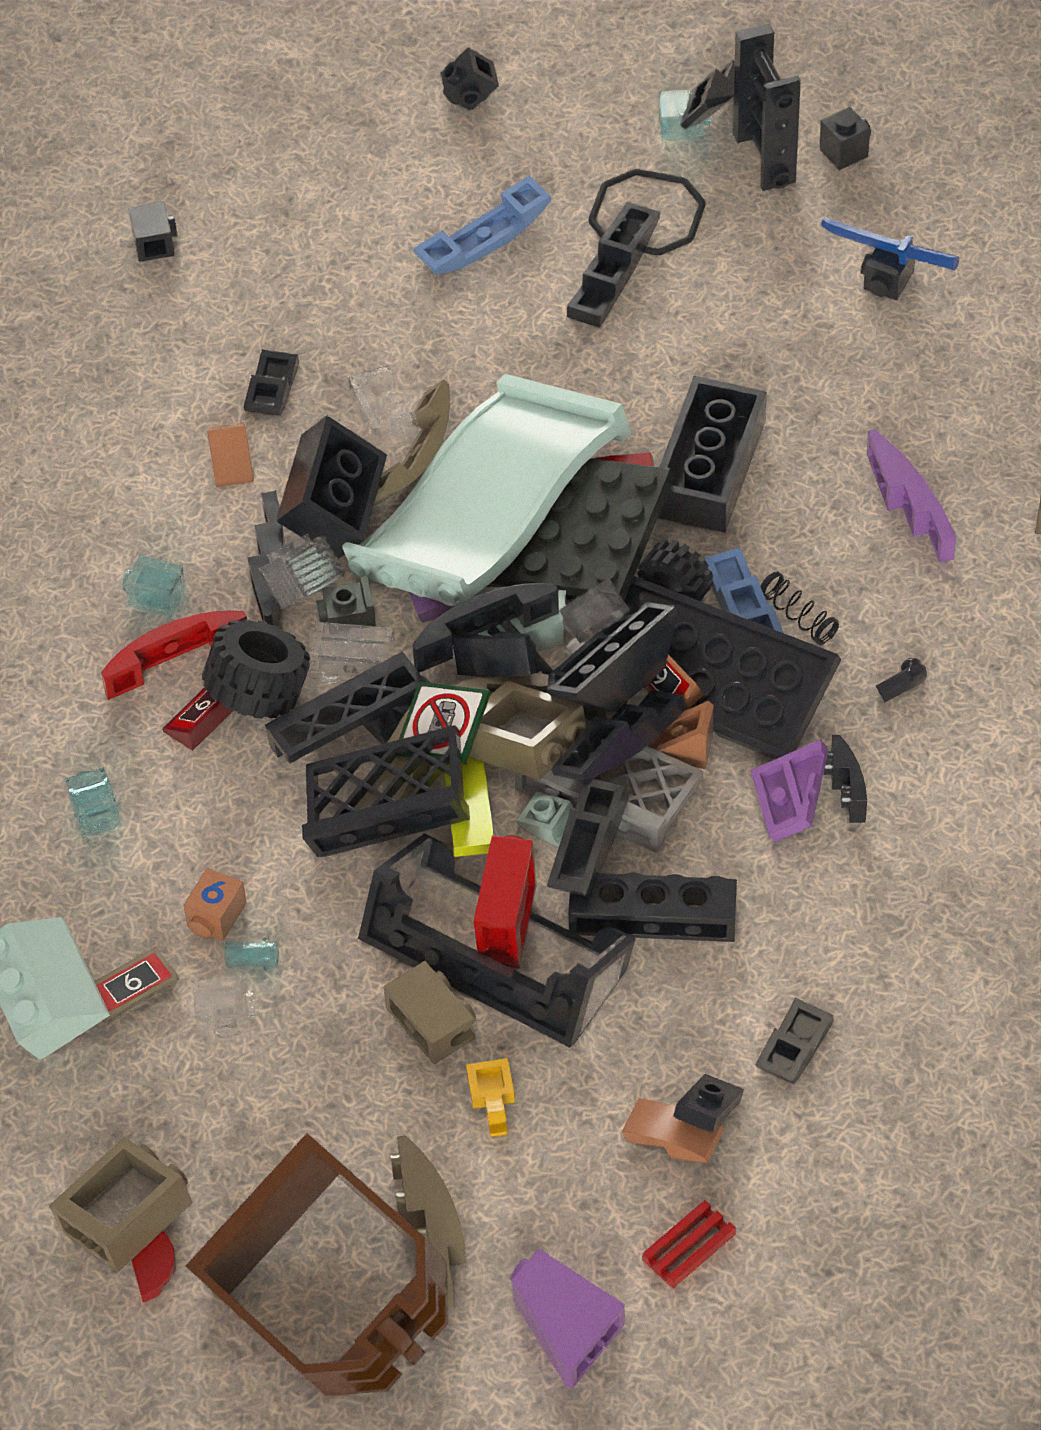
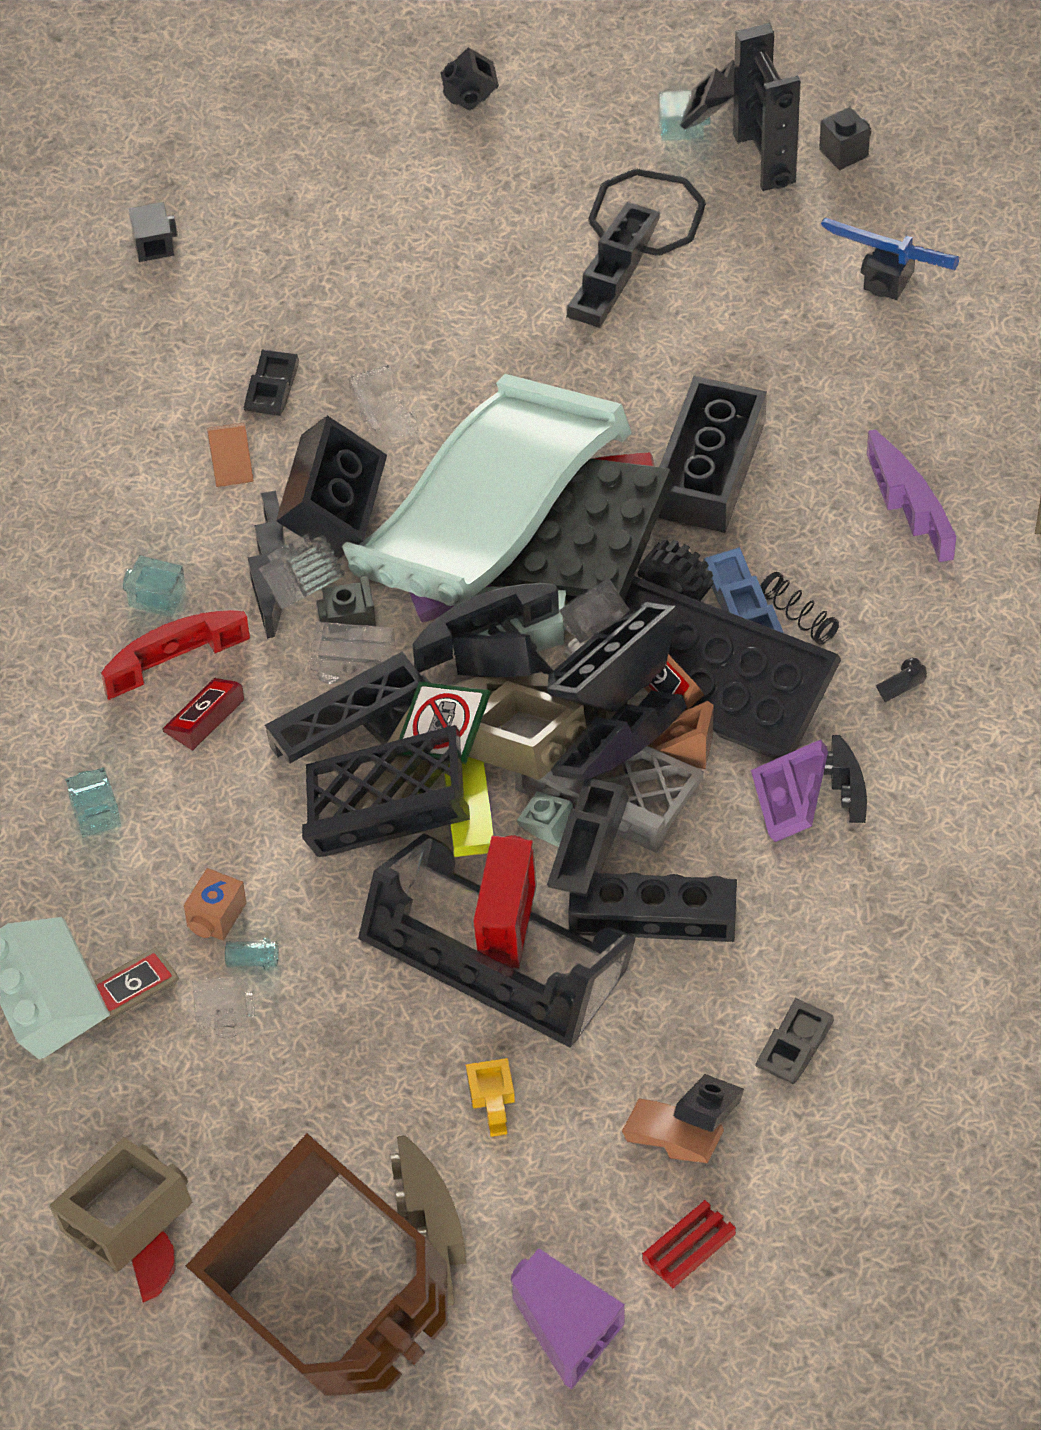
black tyre [202,619,310,719] -> none
dark tan slope [373,379,450,506] -> none
dark tan brick [384,961,477,1065] -> none
medium blue slope [413,176,551,274] -> none

